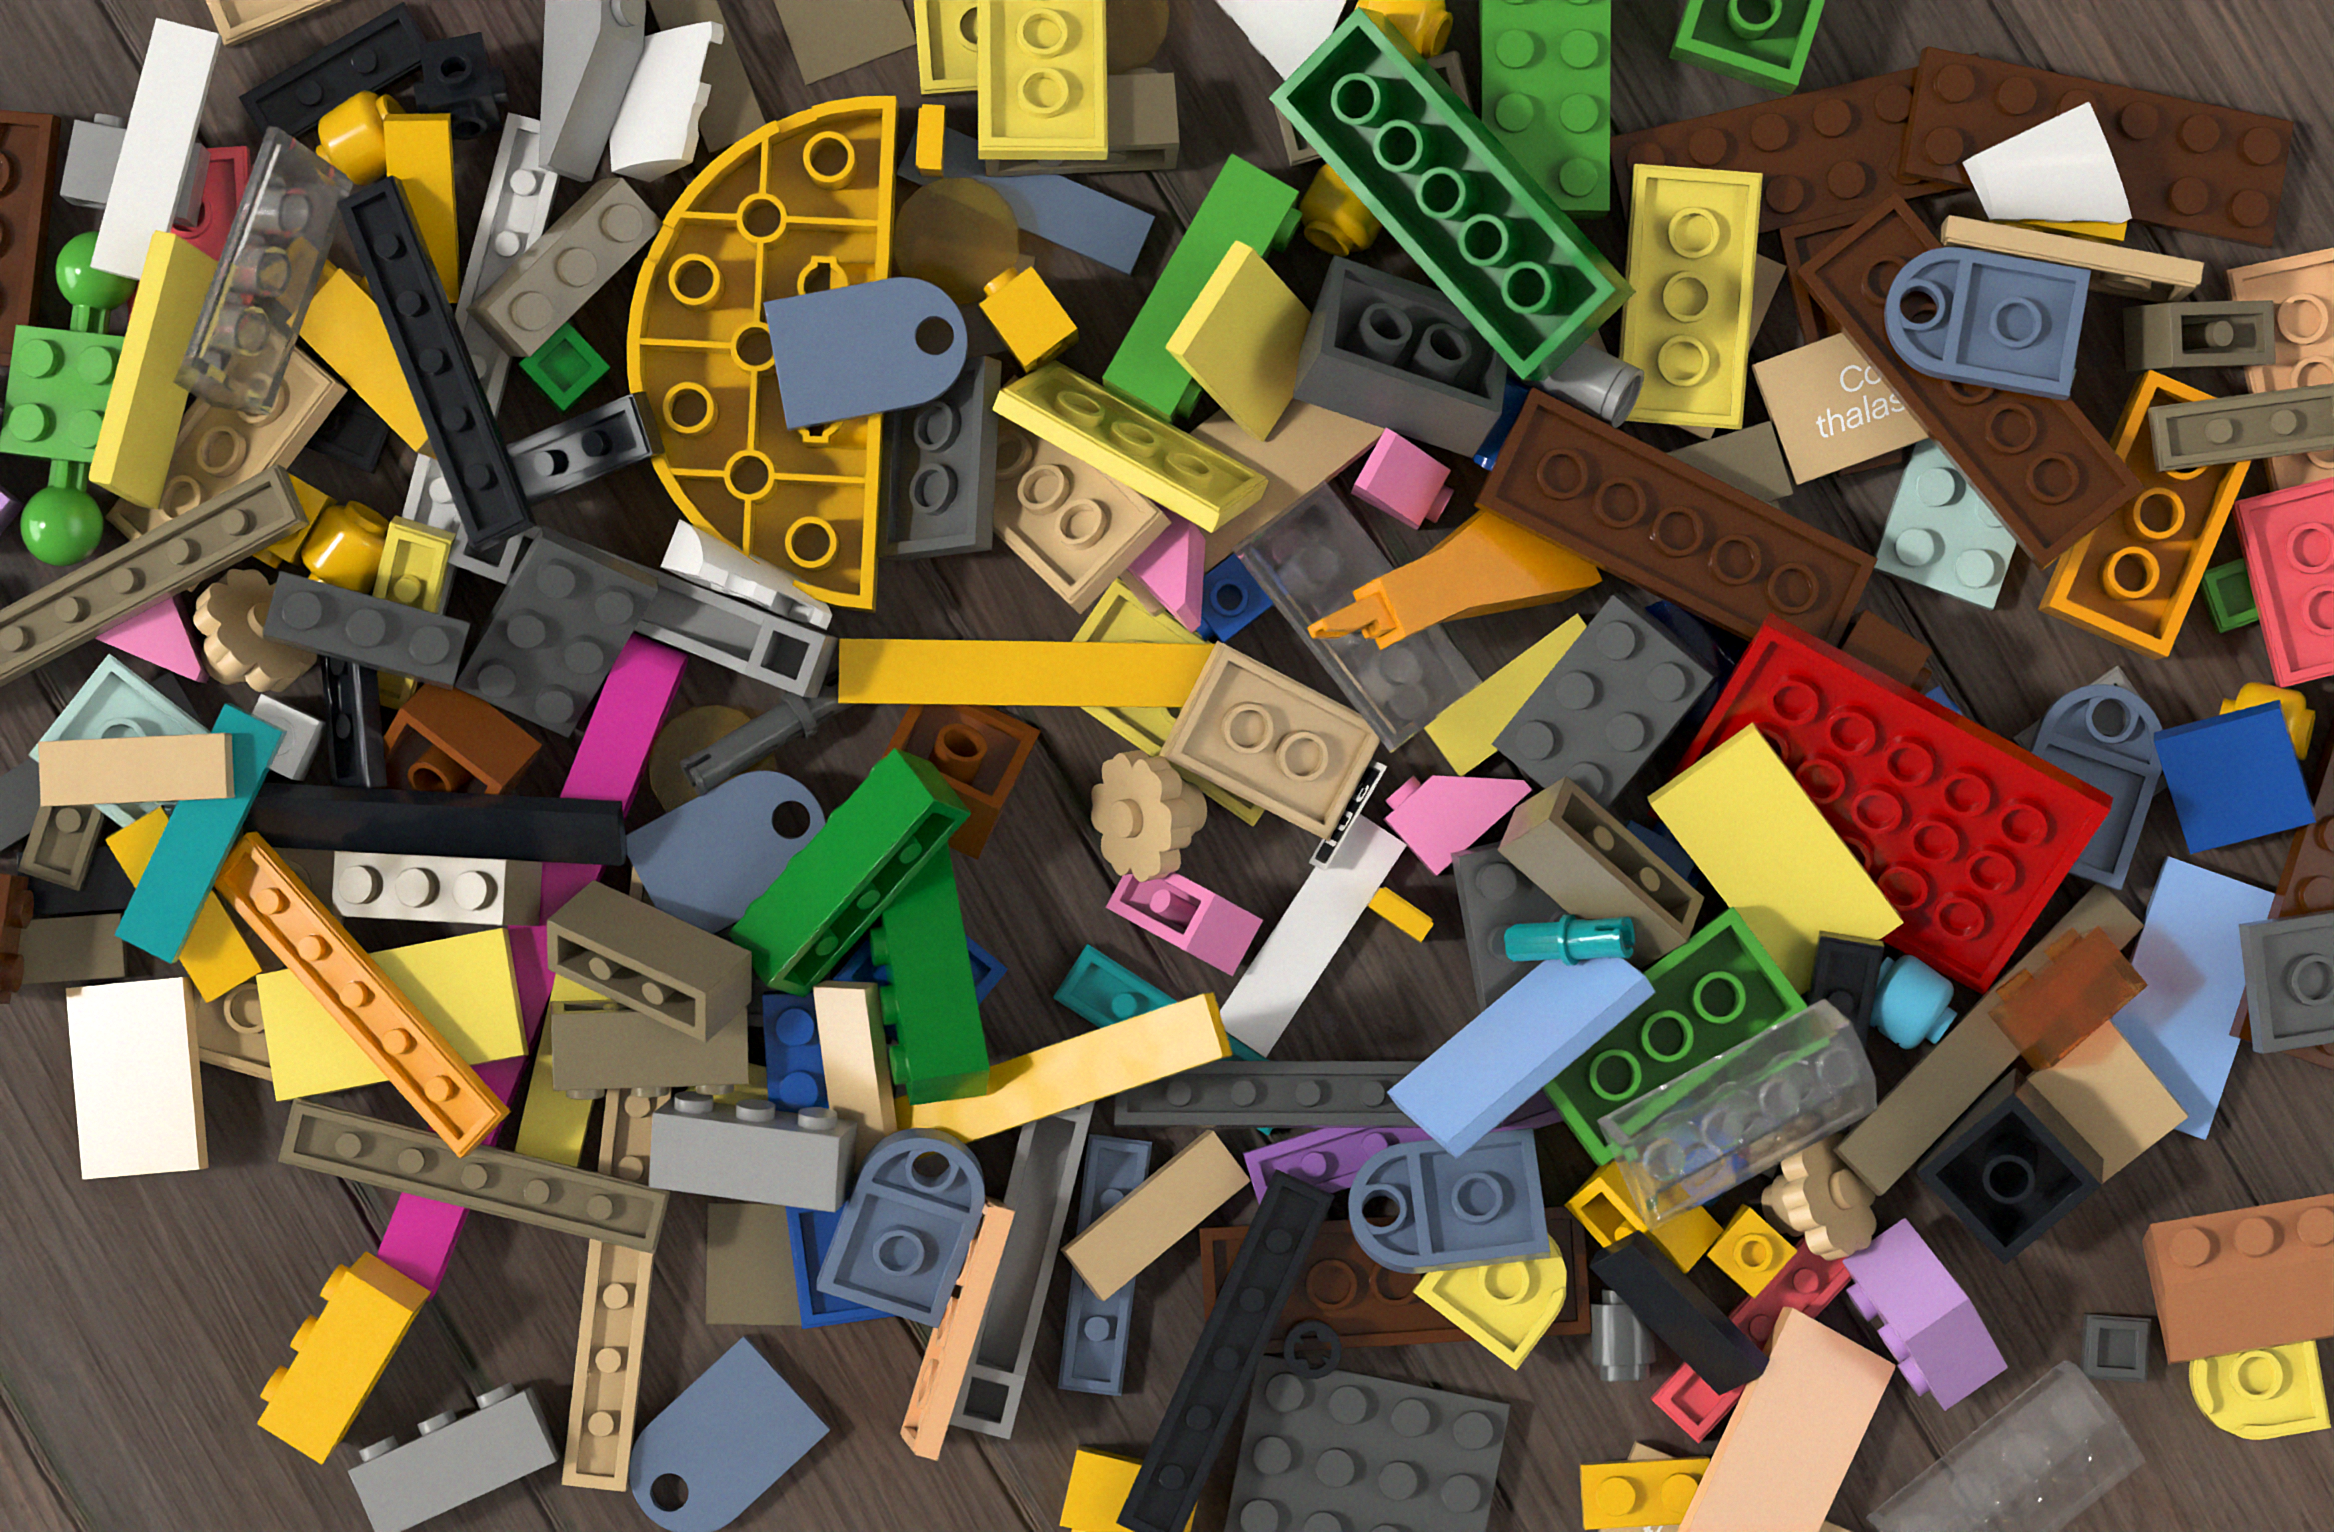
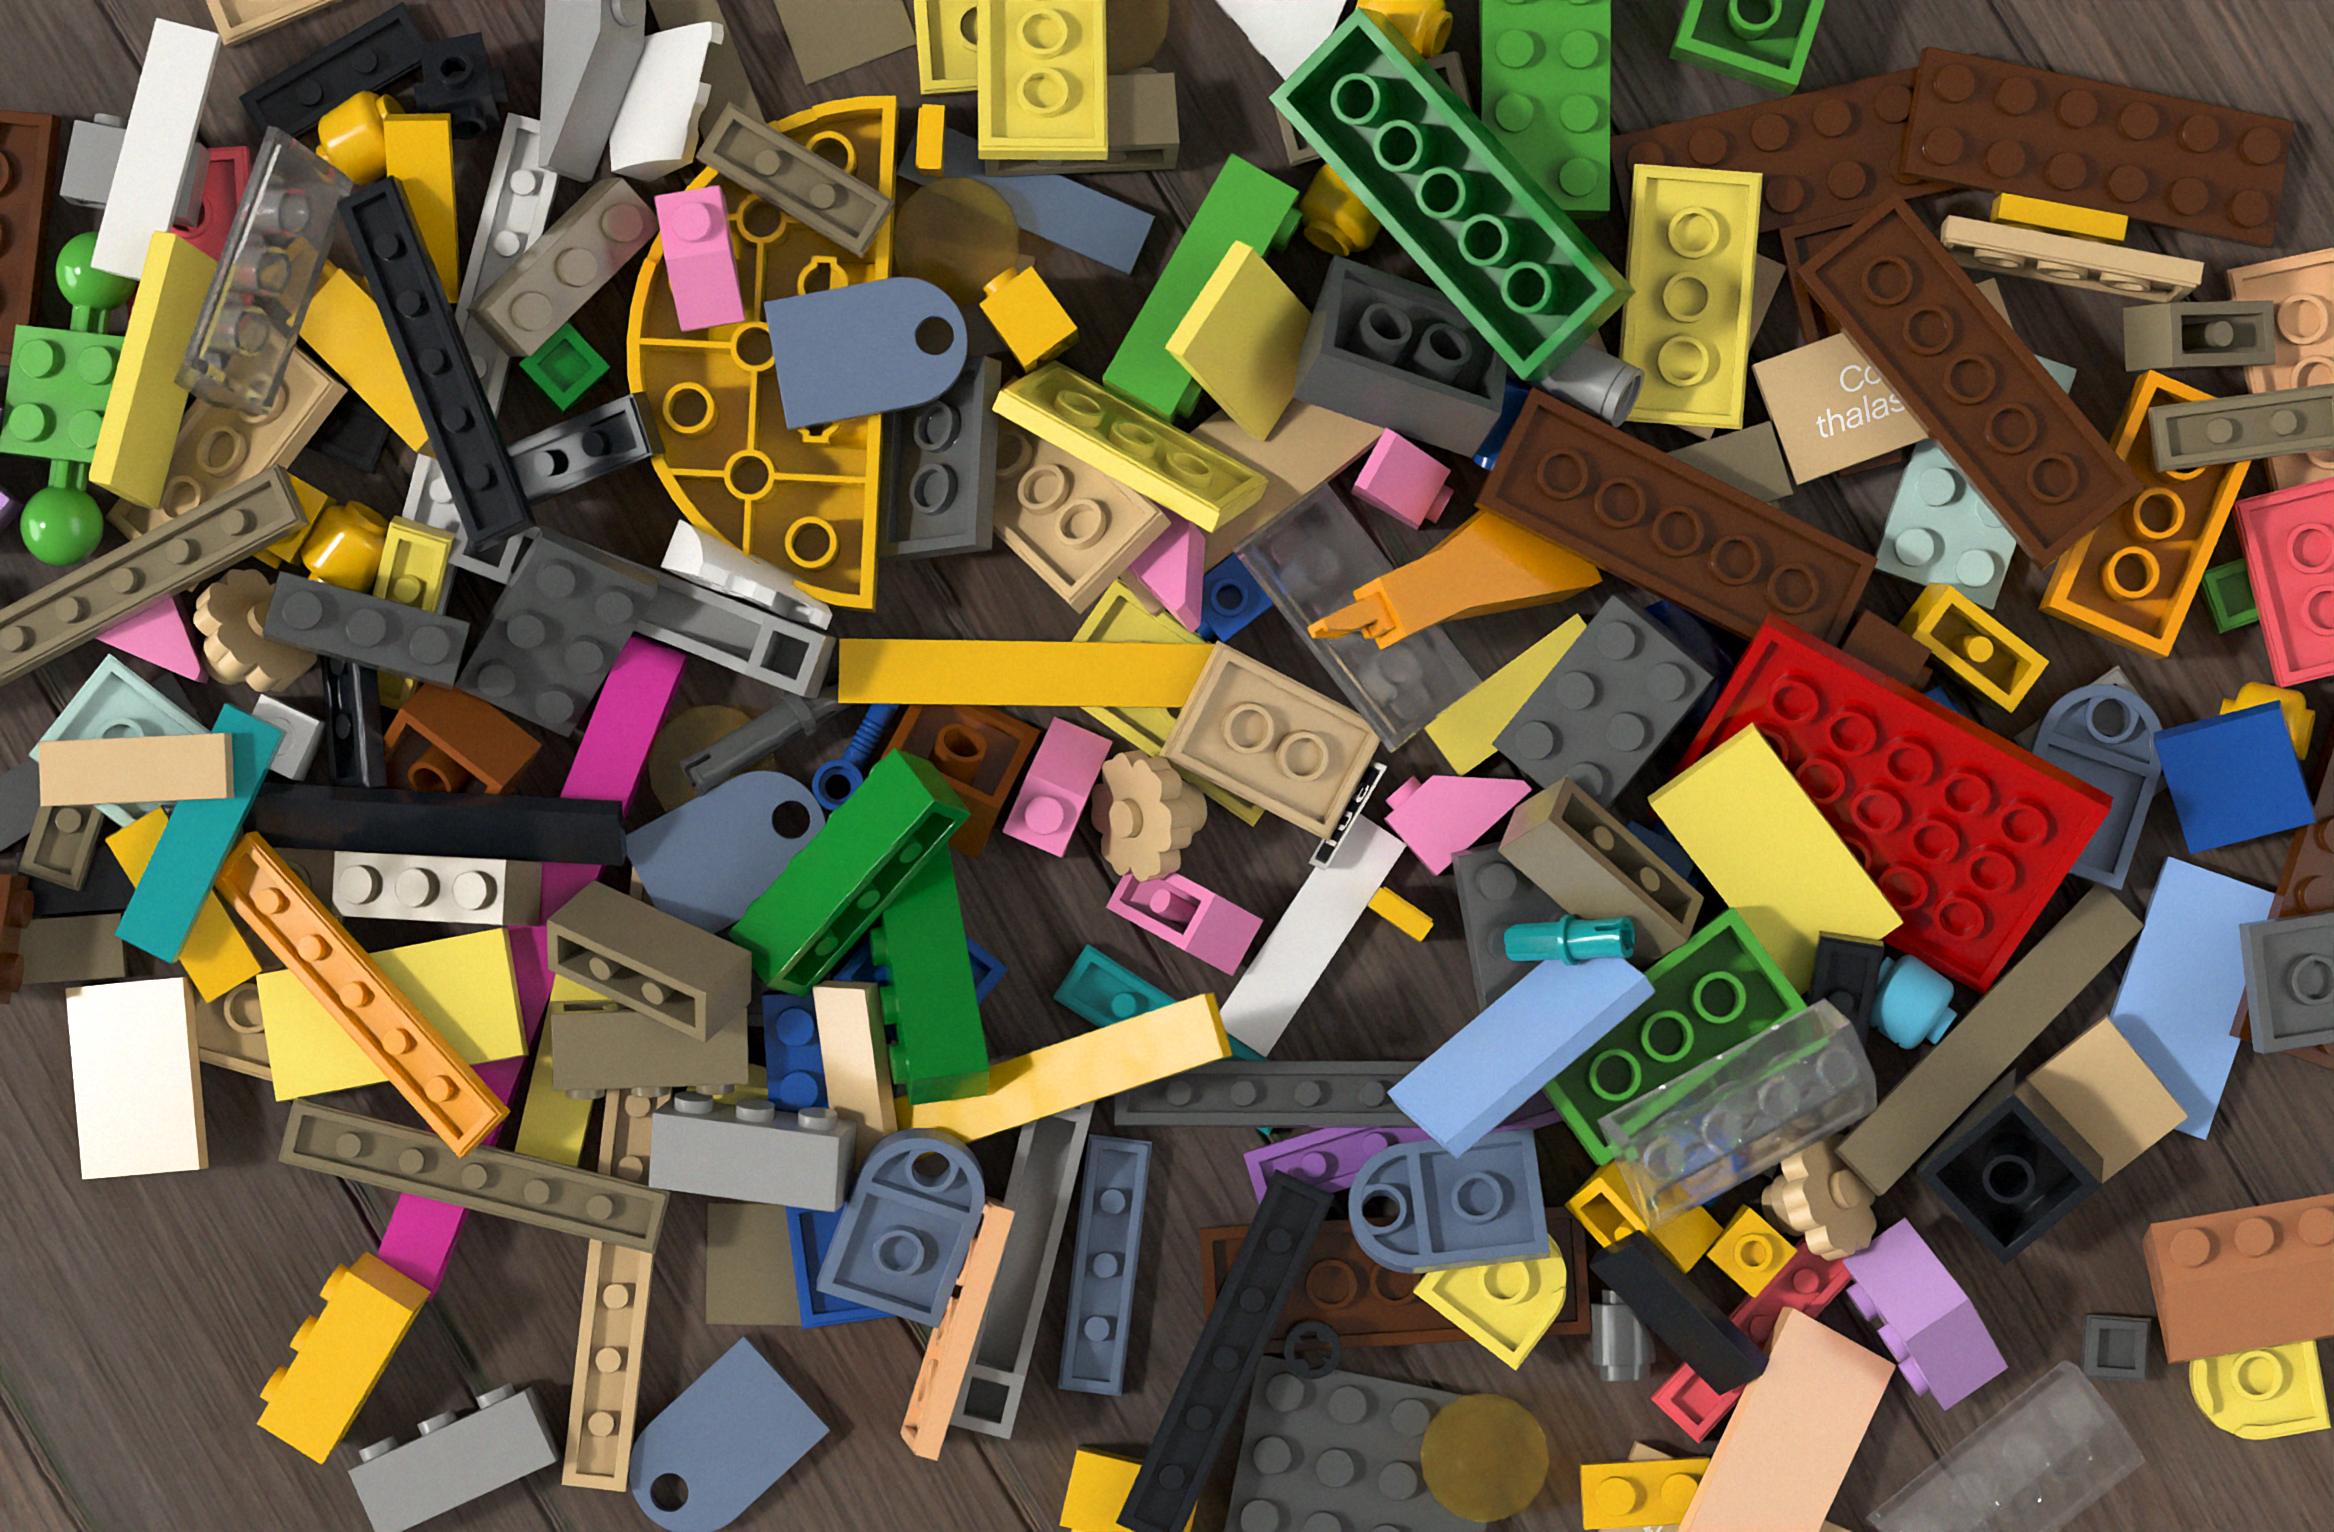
tan tile [1060,1129,1251,1301] -> none
sand blue tile [1884,247,2091,401] -> none
white slope [1963,102,2132,225] -> none
clear orange brick [1987,925,2148,1072] -> none
none -> bright pink slope [655,185,746,332]
none -> dark tan tile [696,102,896,259]
none -> blue brick [812,704,902,813]
none -> bright pink slope [1002,716,1113,858]
none -> clear yellow tile [1420,1392,1549,1523]
none -> yellow brick [1896,582,2049,714]

